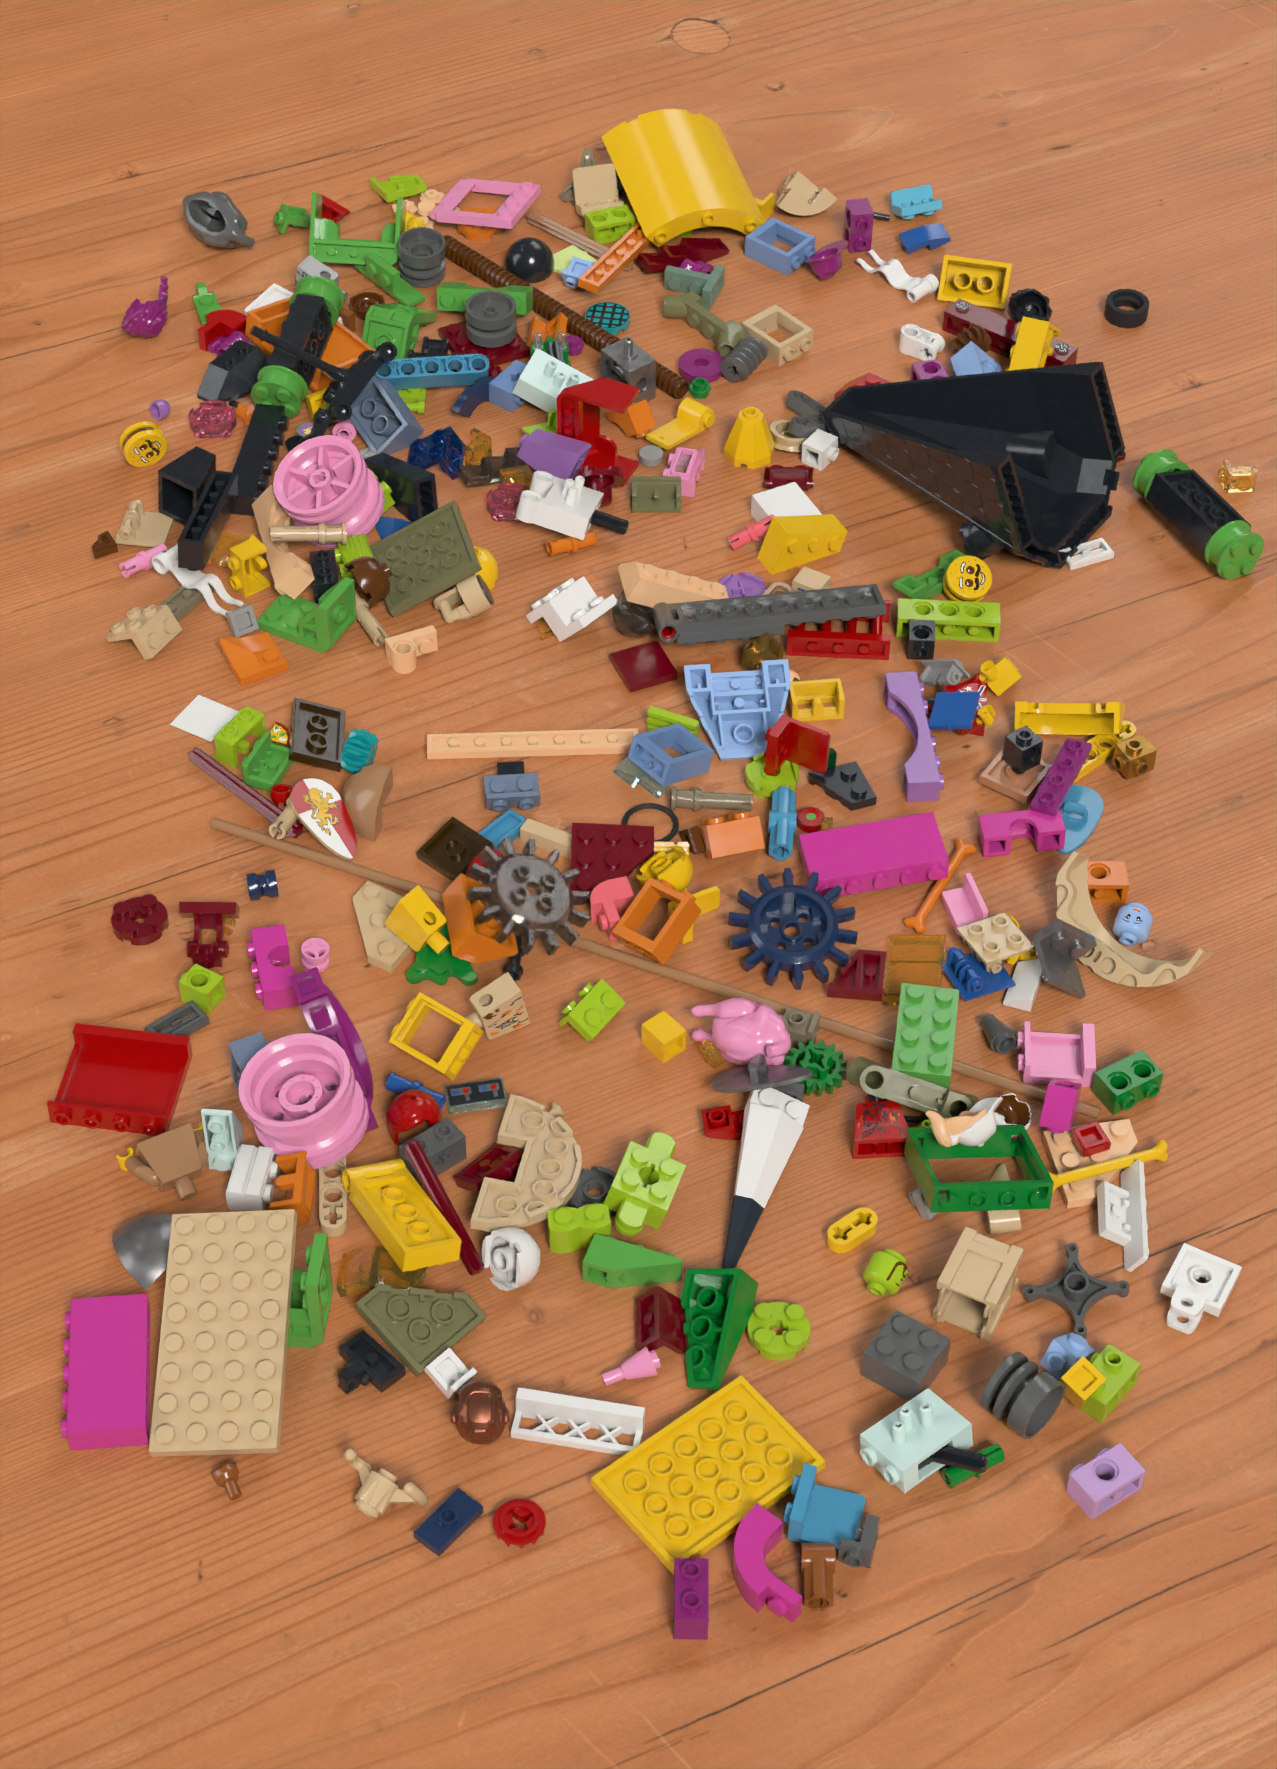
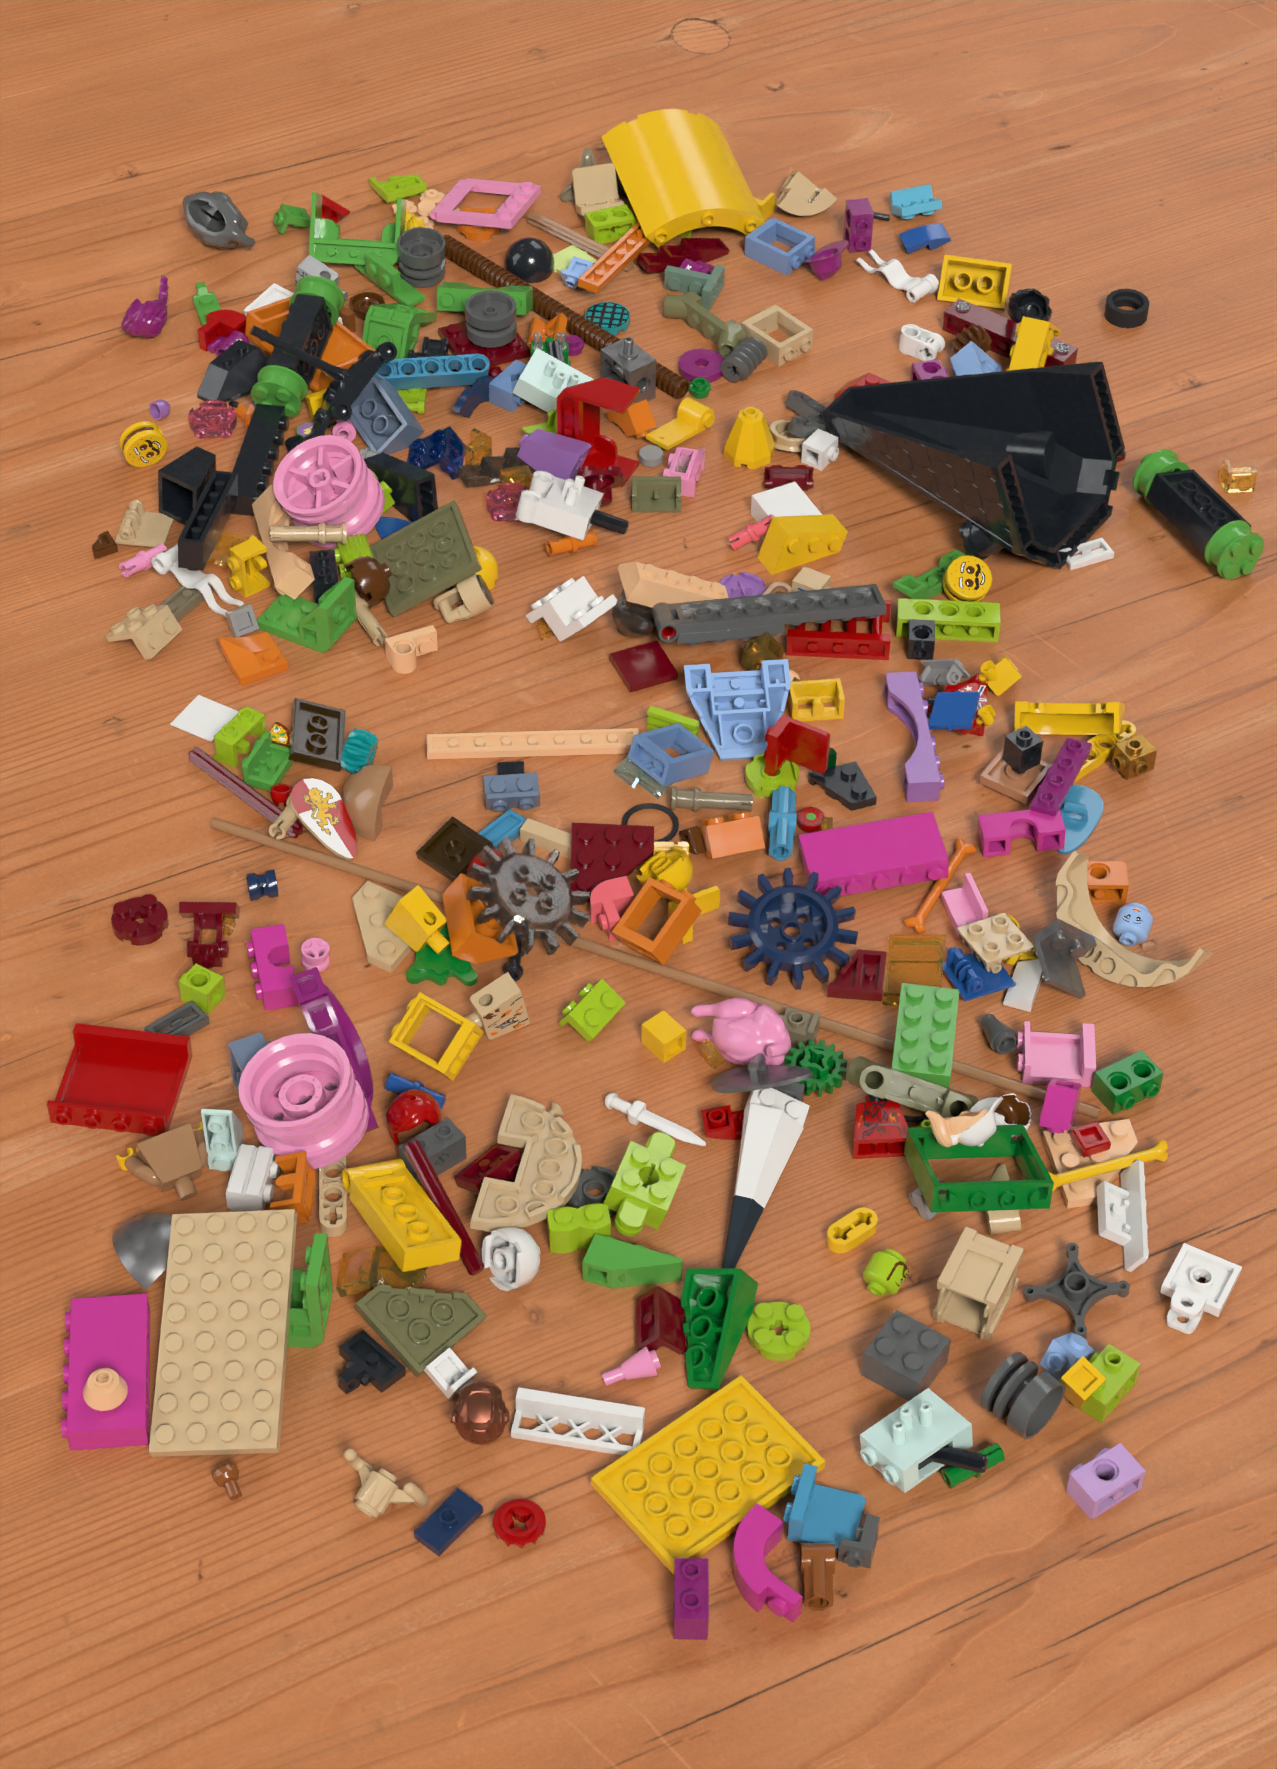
tile [444,1077,507,1115] -> none
none -> light nougat cone [83,1368,128,1411]
none -> white sword [604,1093,706,1146]

